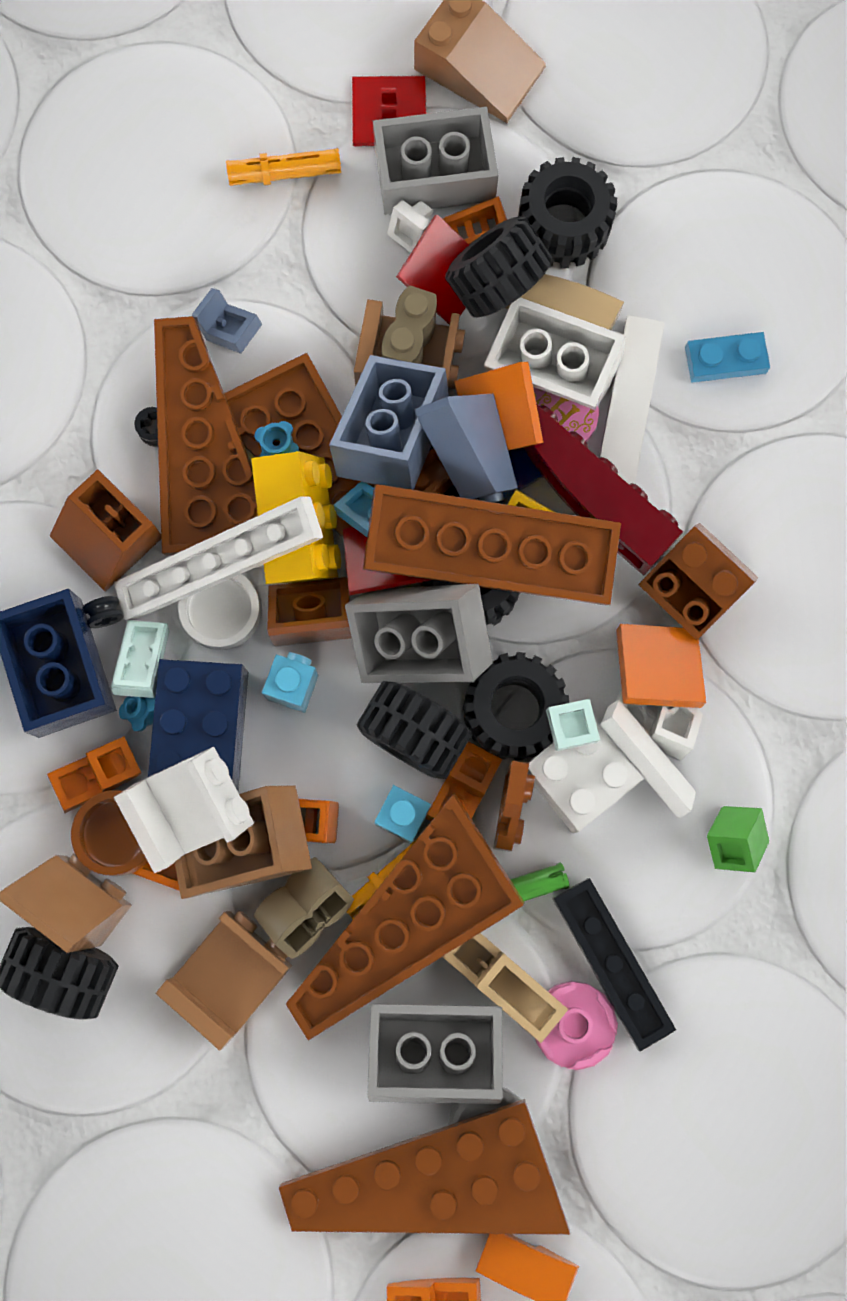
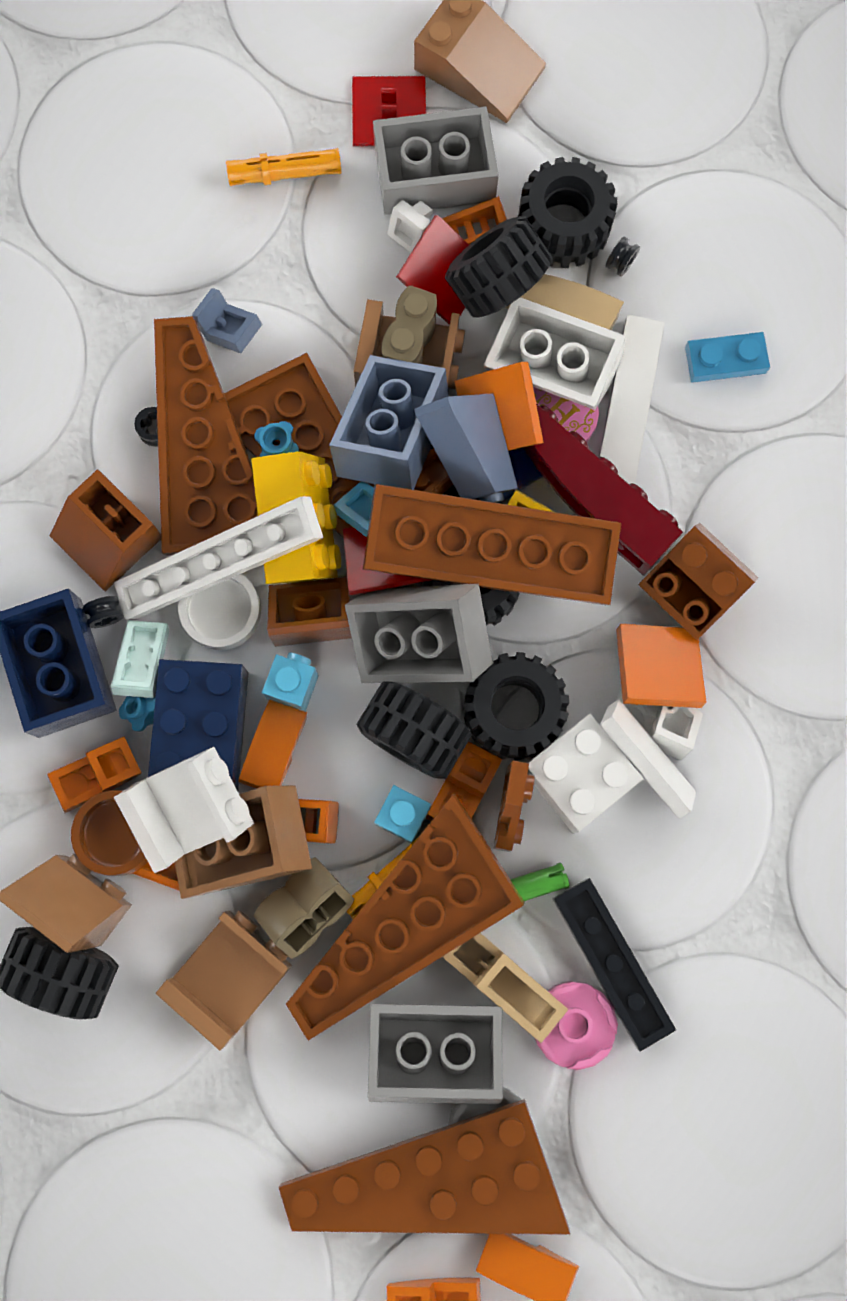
light aqua plate [546,699,600,751] -> none
bright green panel [707,806,769,873] -> none
none -> orange slope [239,699,307,789]
none -> black bush [605,236,640,277]

